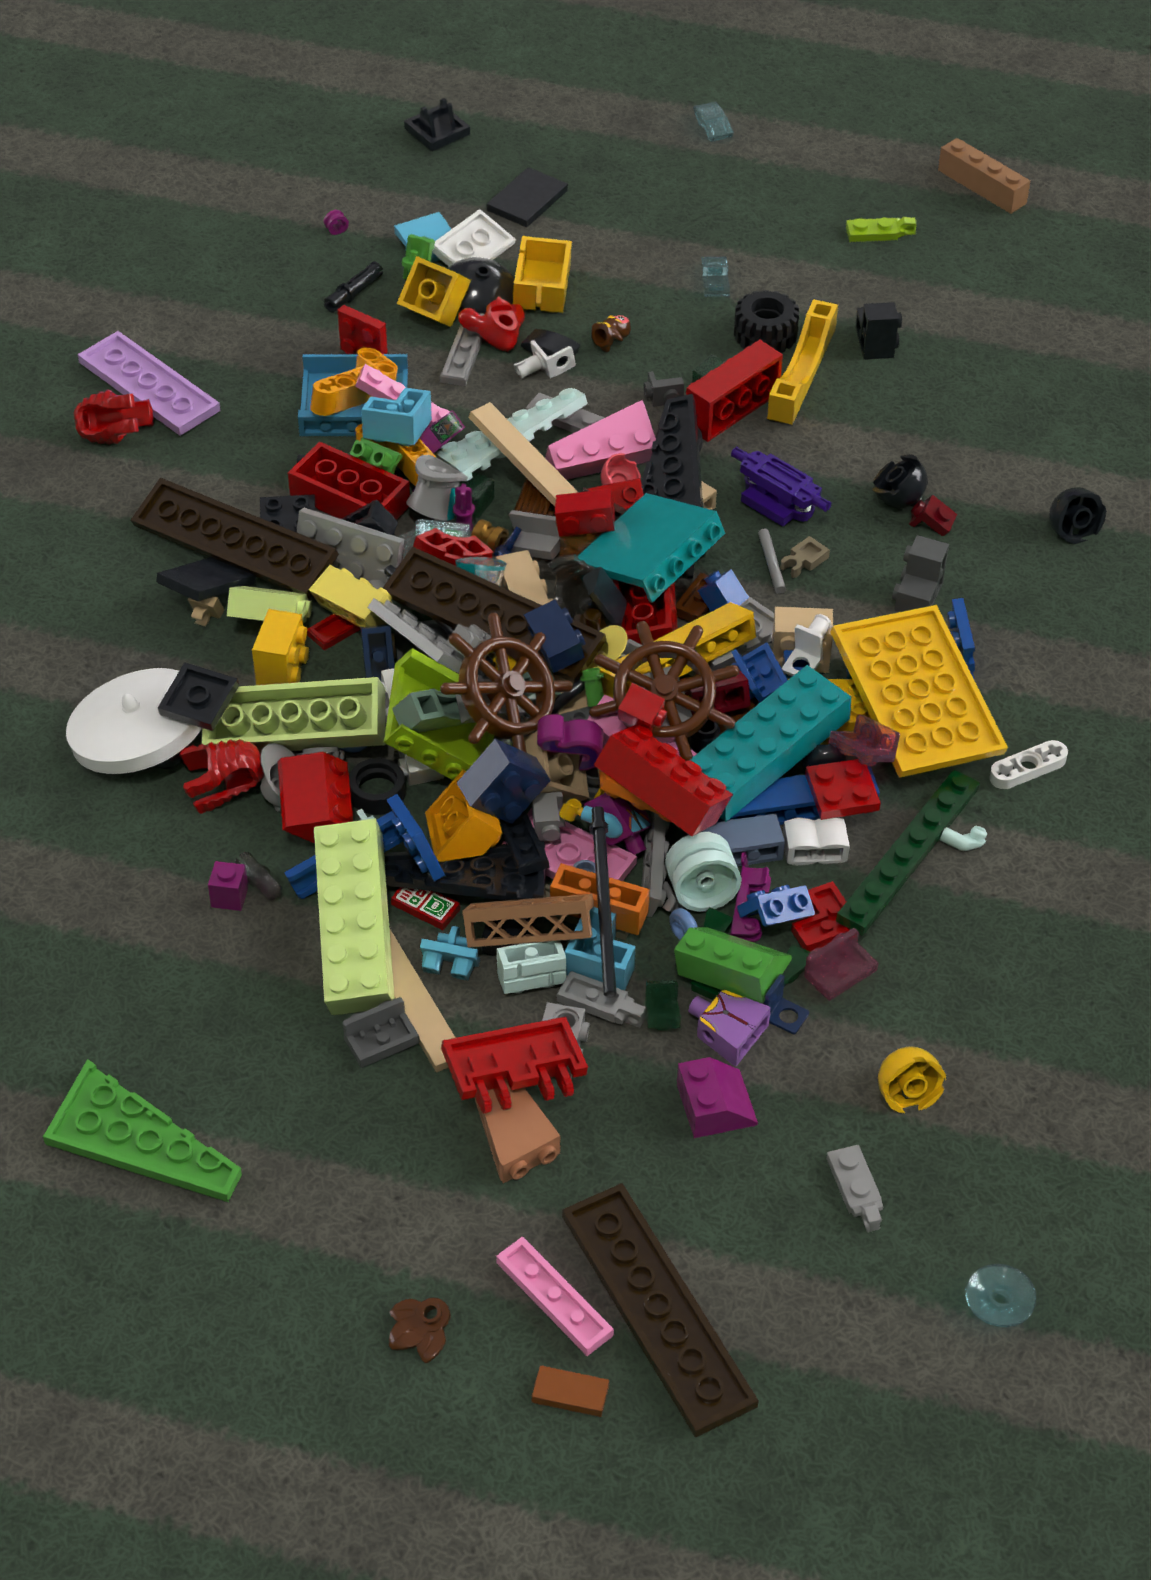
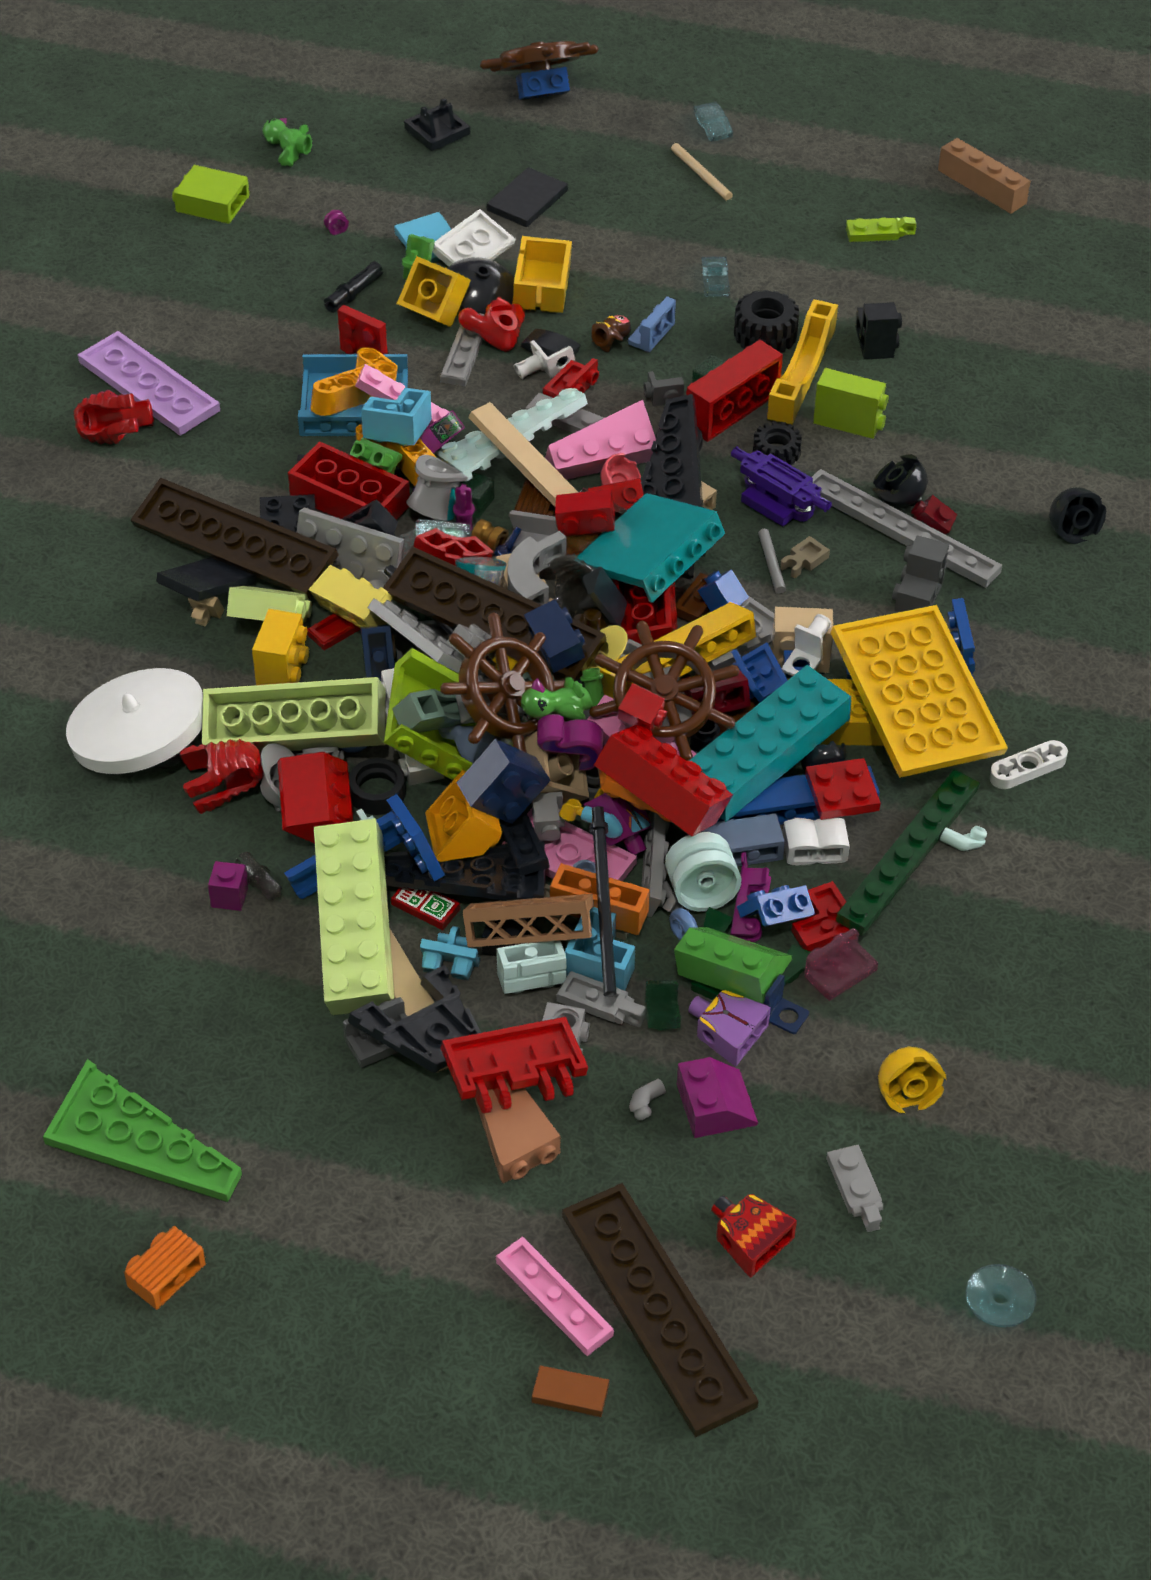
black plate [158,662,239,731] -> none
reddish brown plate [389,1298,450,1363] -> none
clear pink bracket [829,715,900,766] -> none
none -> orange brick [124,1226,206,1310]
none -> lime brick [172,165,249,224]
none -> bright green animal [262,118,312,167]
none -> black wing [348,965,481,1073]
none -> sand blue hat [438,725,495,763]
none -> reddish brown brick [480,41,598,100]
none -> light grey arch [507,531,566,605]
none -> bright green animal [521,677,592,721]
none -> red bracket [543,358,599,398]
none -> medium blue bracket [628,297,676,352]
none -> light grey arm [629,1079,666,1121]
none -> tan bar [671,143,733,201]
none -> torso [711,1194,797,1278]
none -> black tyre [753,421,802,466]
none -> light grey plate [812,469,1002,588]
none -> lime brick [813,368,889,439]

